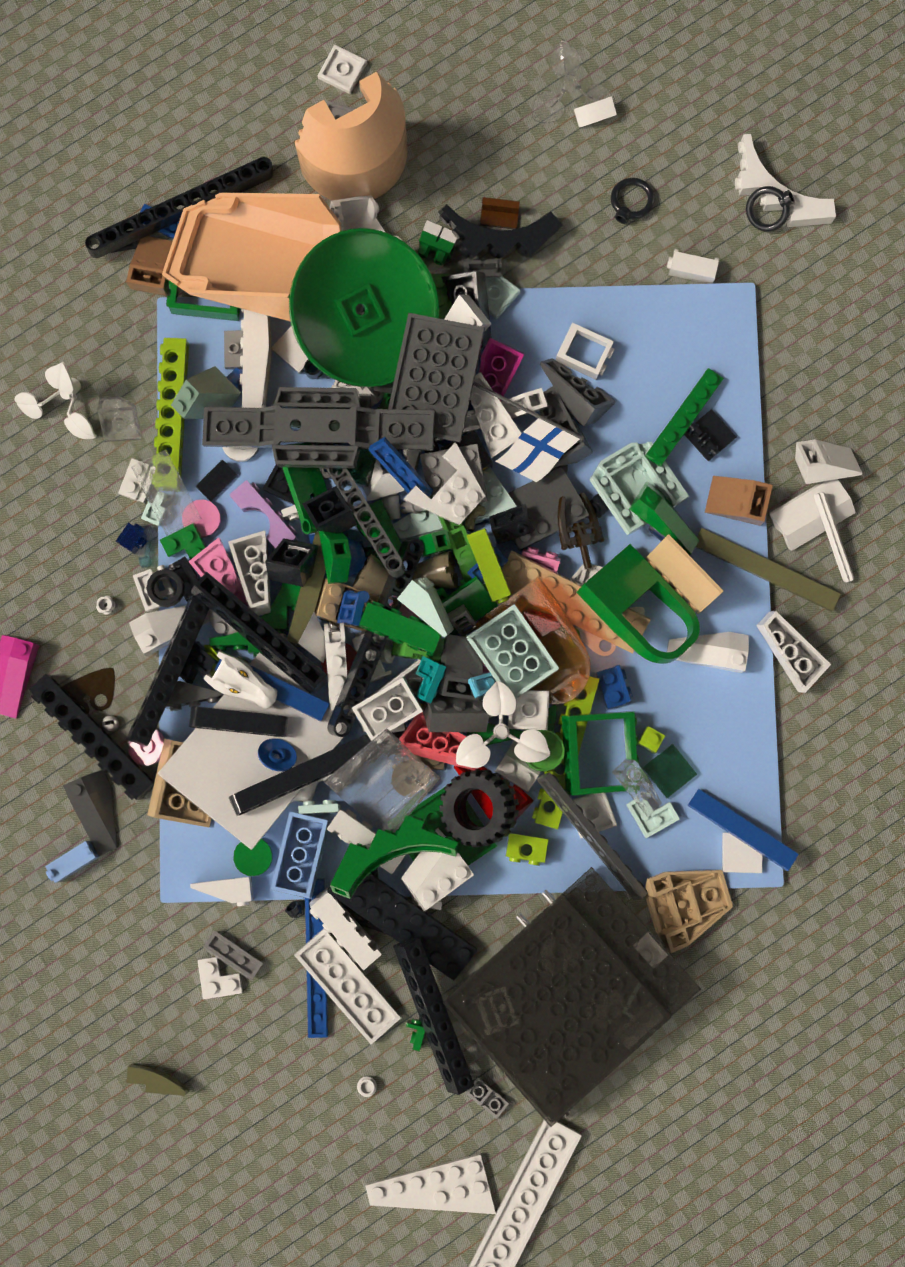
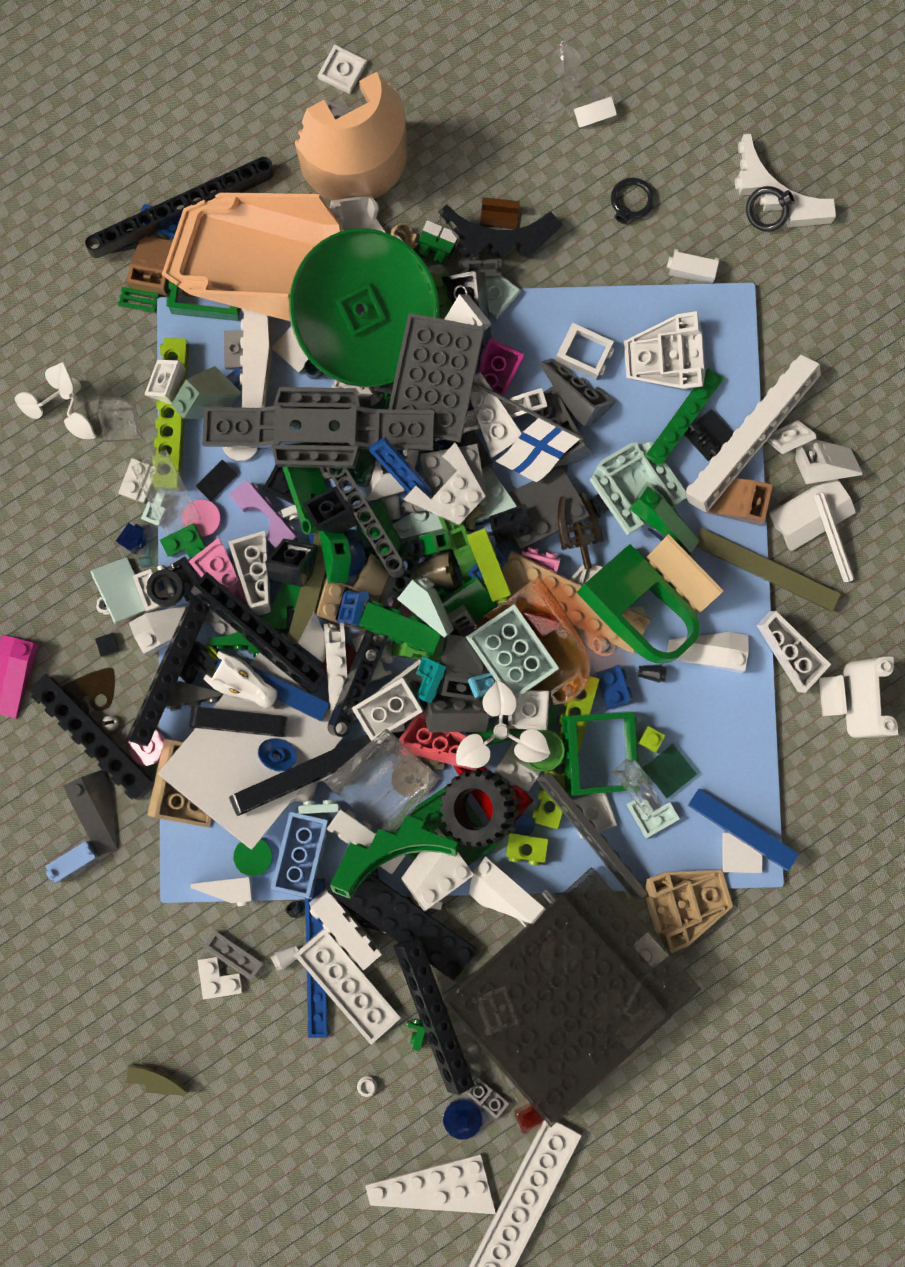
none -> light aqua tile [91,557,145,623]
none -> black tile [95,633,120,657]
none -> green tile [118,287,159,313]
none -> white slope [145,360,186,404]
none -> white cone [271,946,298,971]
none -> tan hair [390,223,418,249]
none -> clear blue tile [443,1098,482,1140]
none -> white wedge [469,857,546,924]
none -> clear red slope [514,1098,550,1134]
none -> blue tile [515,816,534,836]
none -> hinge [592,637,609,653]
none -> white wedge [624,311,706,389]
none -> black cone [638,664,667,683]
none -> white brick [685,355,821,513]
none -> white plate [766,420,816,454]
none -> white panel [819,675,847,716]
none -> white windscreen [843,657,898,738]

